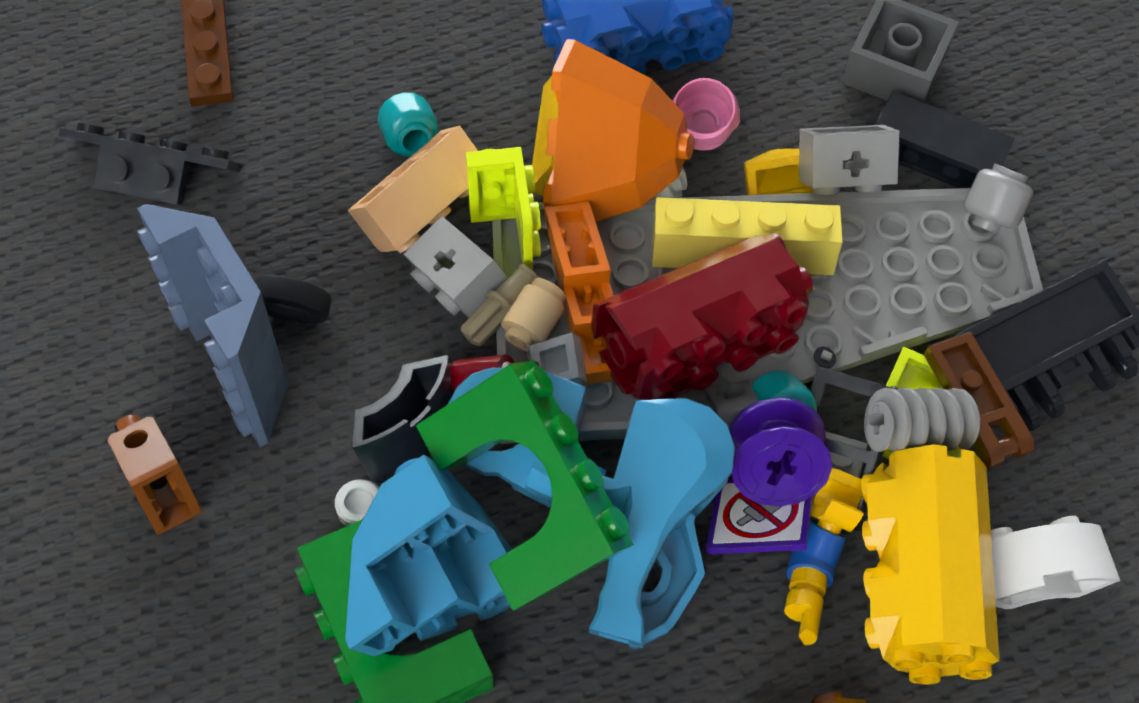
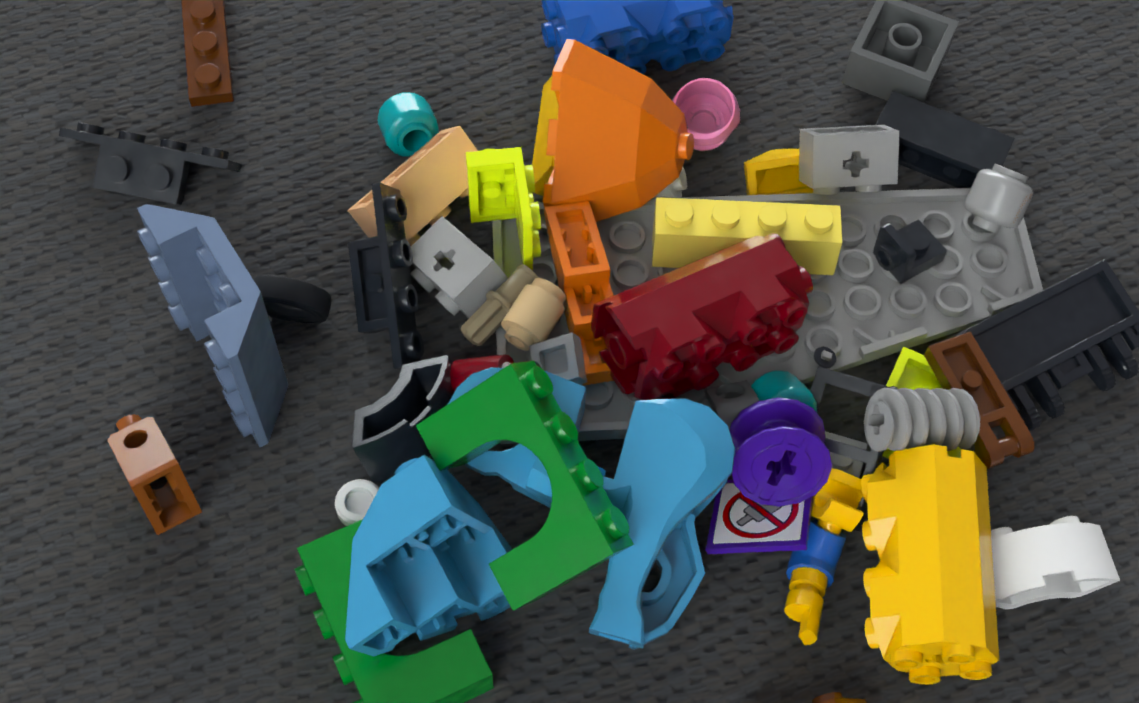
none -> black bracket [348,182,424,370]
none -> black bracket [873,219,947,284]

